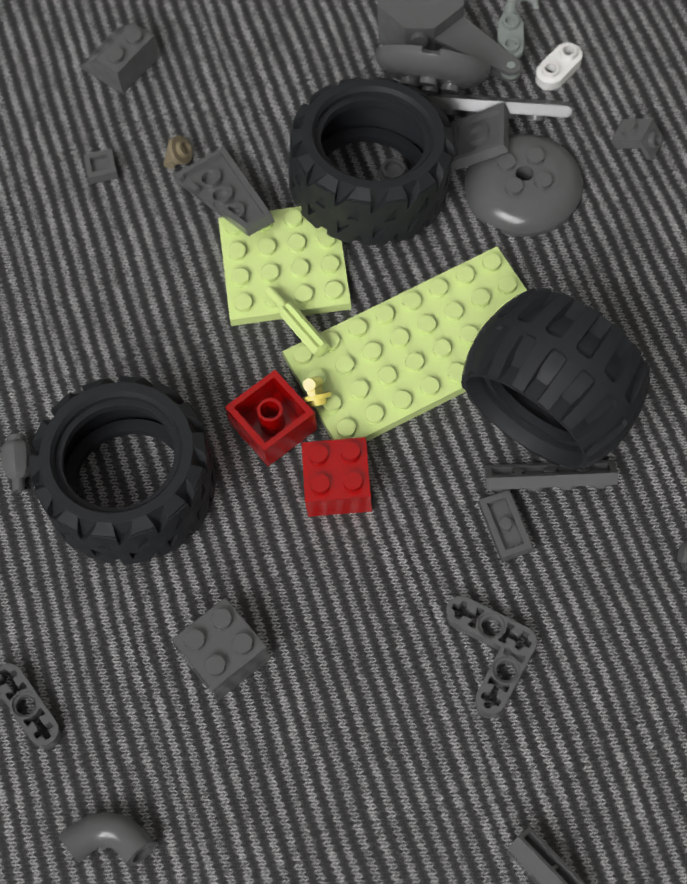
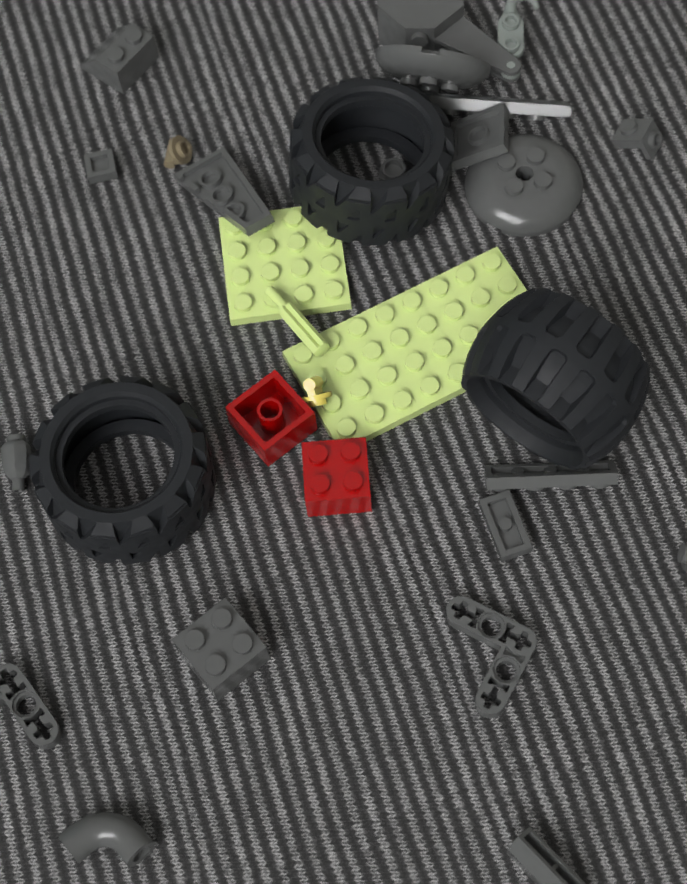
white plate [535,43,583,91] -> none

